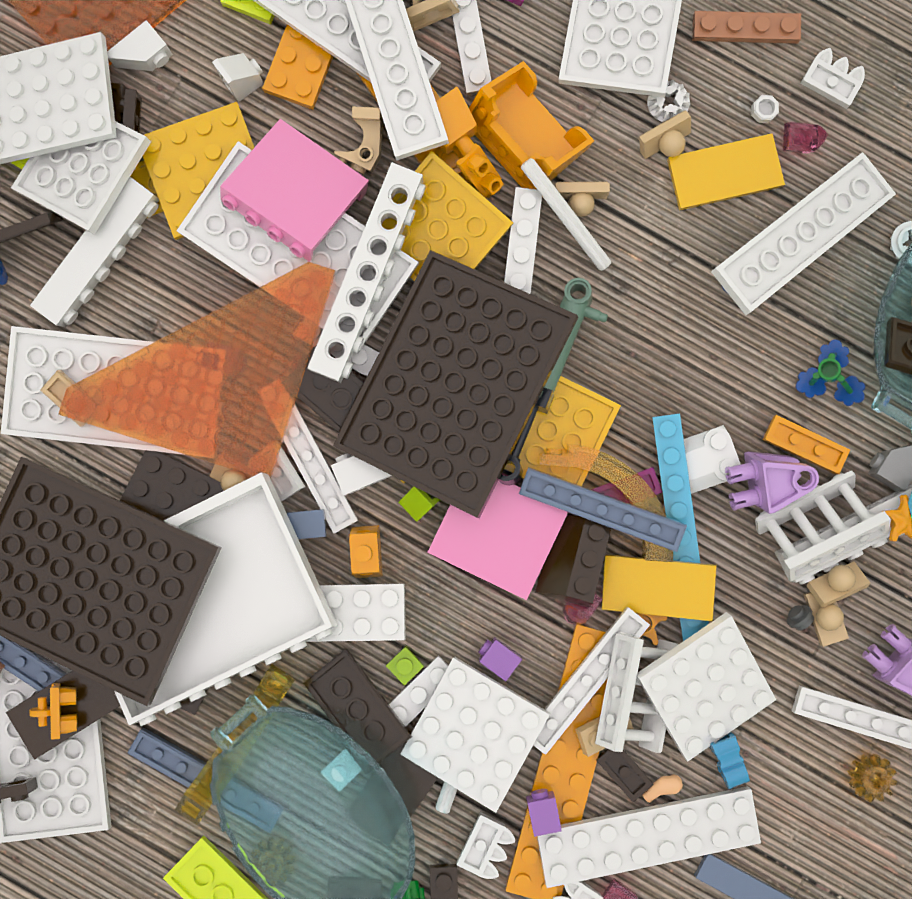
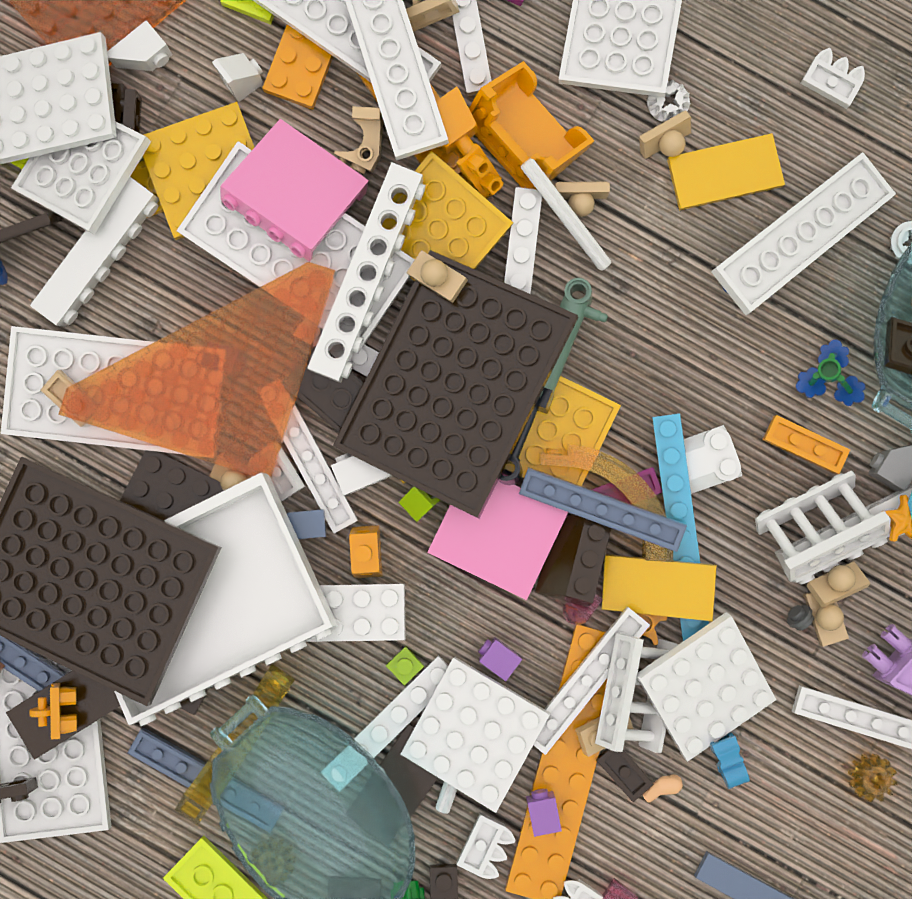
dark brown tile [303,649,412,772] -> none
white plate [537,786,761,888] -> none
nougat plate [692,11,801,44] -> none
lavender piece [725,452,819,514] -> none
white tile [751,95,779,123] -> none
clear pink plate [783,122,828,153] -> none
none -> tan tile [406,250,468,303]

